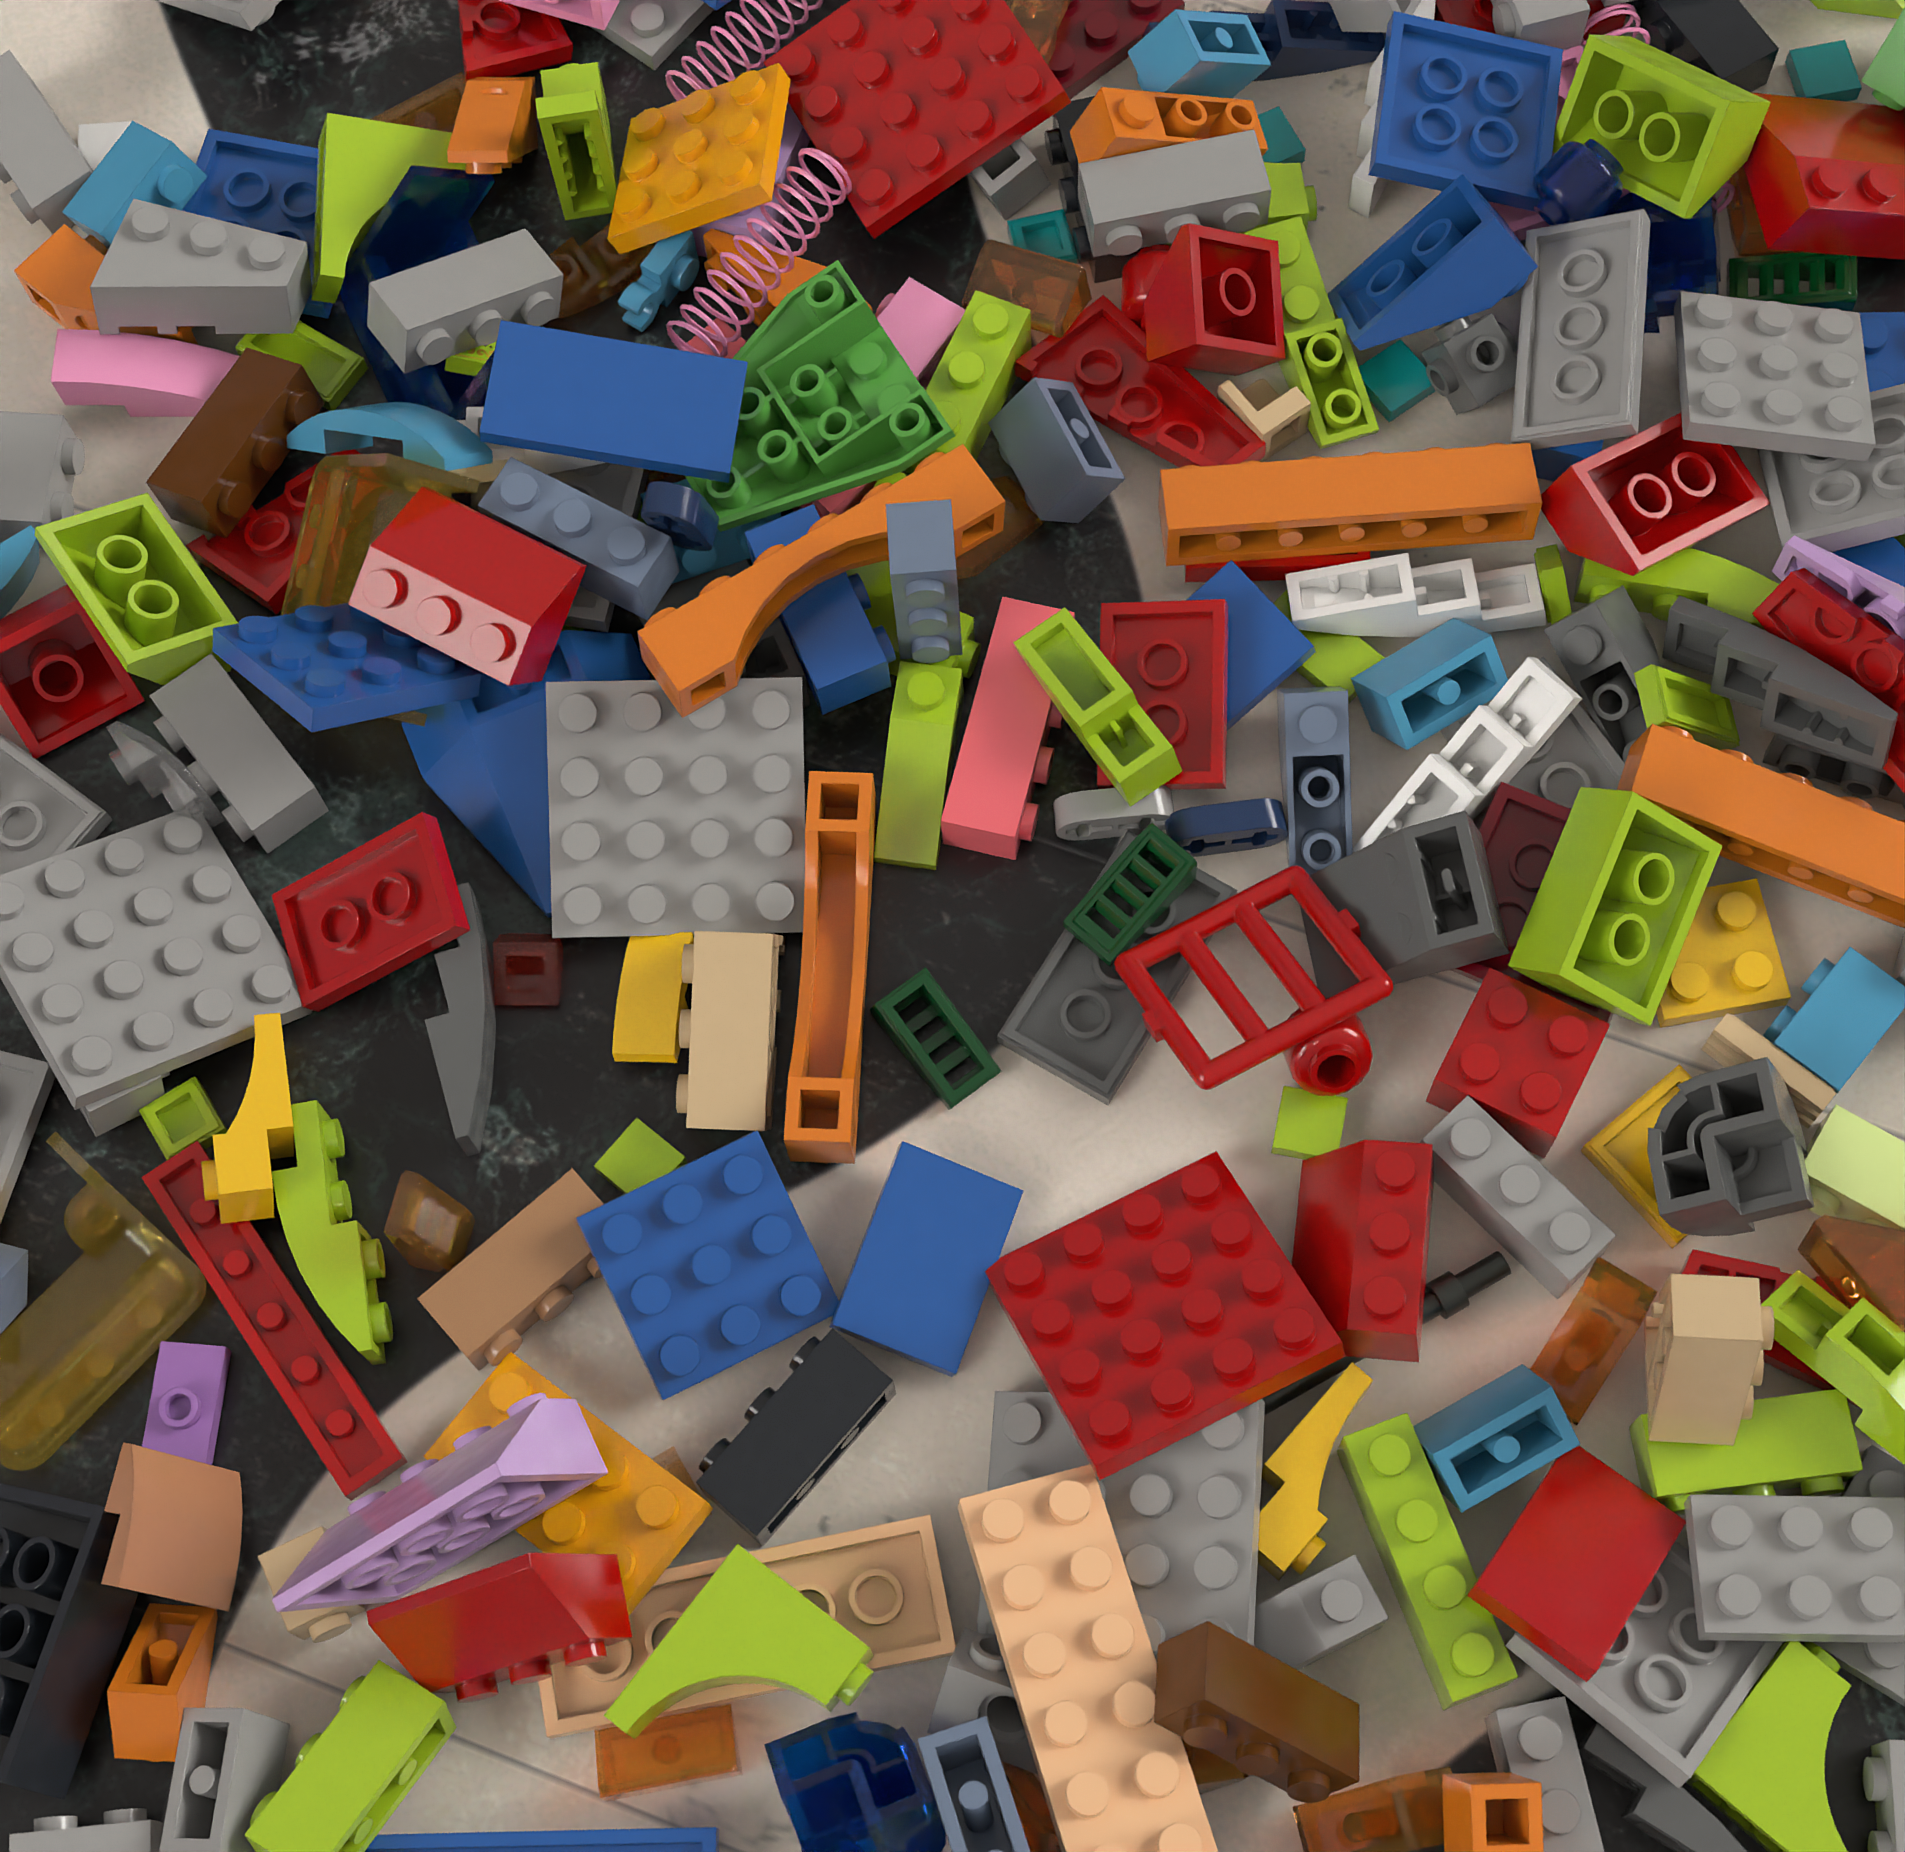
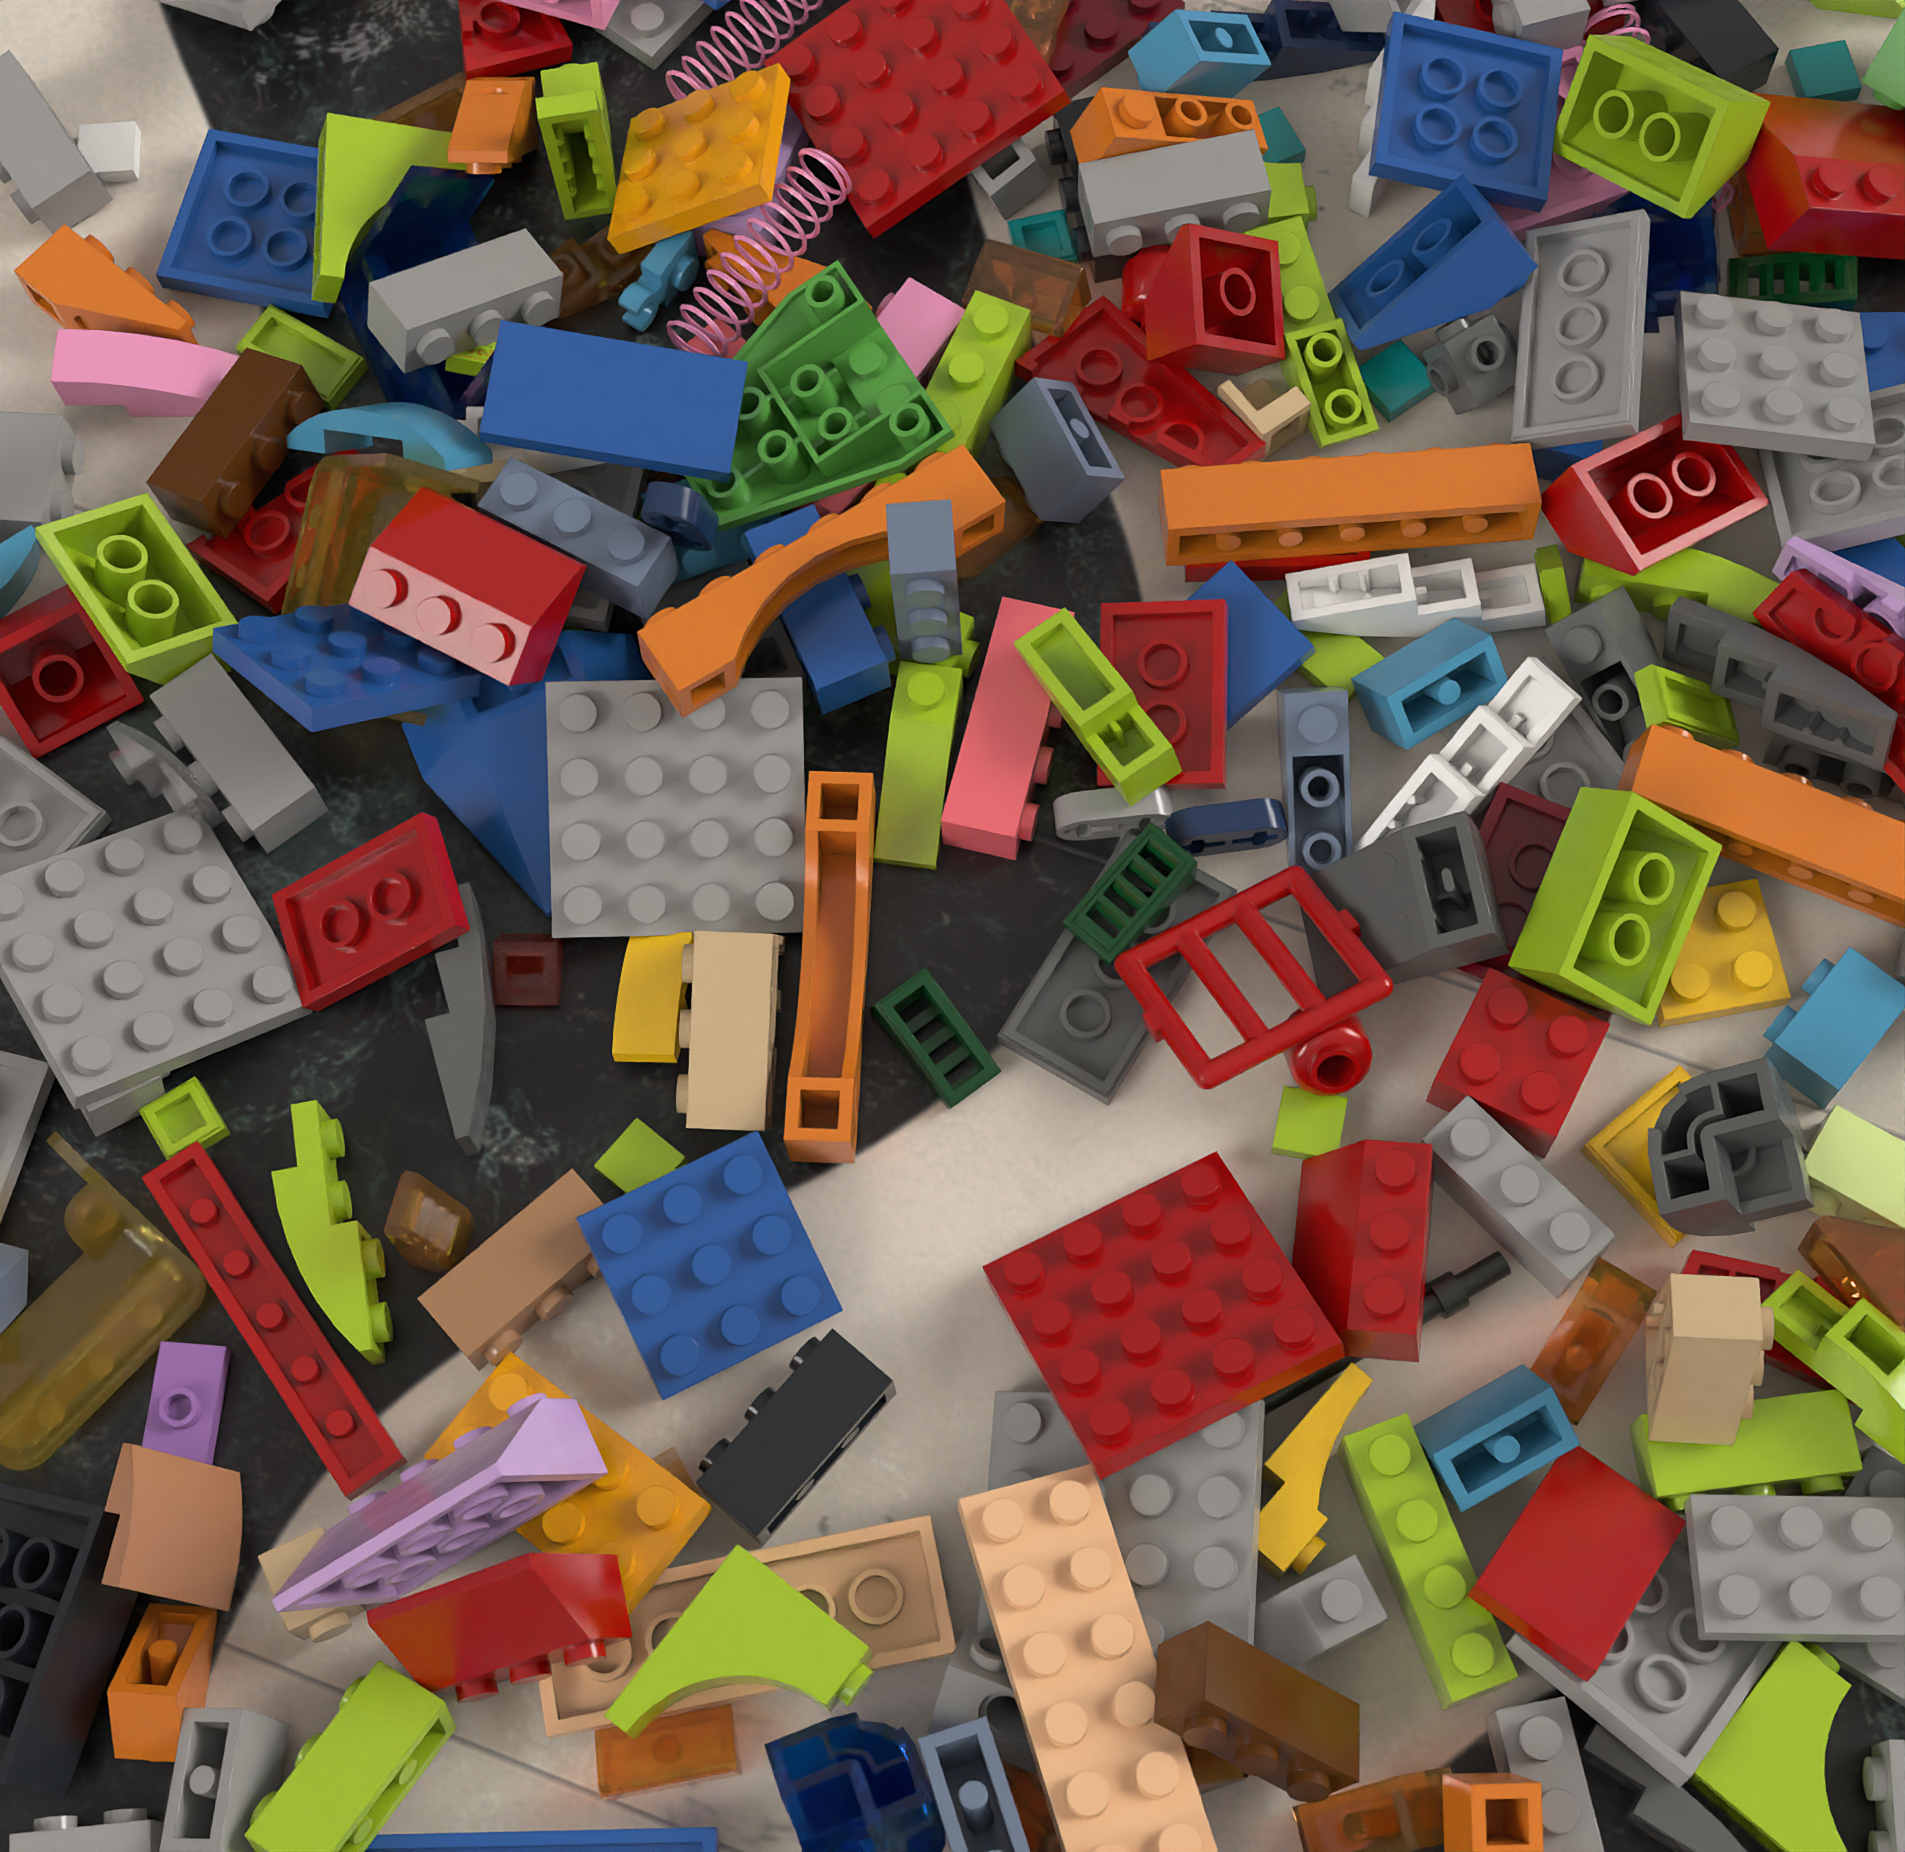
dark azure brick [62,121,207,249] -> none
light grey wedge [90,199,312,335] -> none
yellow slope [201,1012,294,1224] -> none
blue tile [829,1141,1024,1377] -> none
clear blue head [1532,139,1624,226] -> none
tan tile [1701,1013,1837,1129] -> none

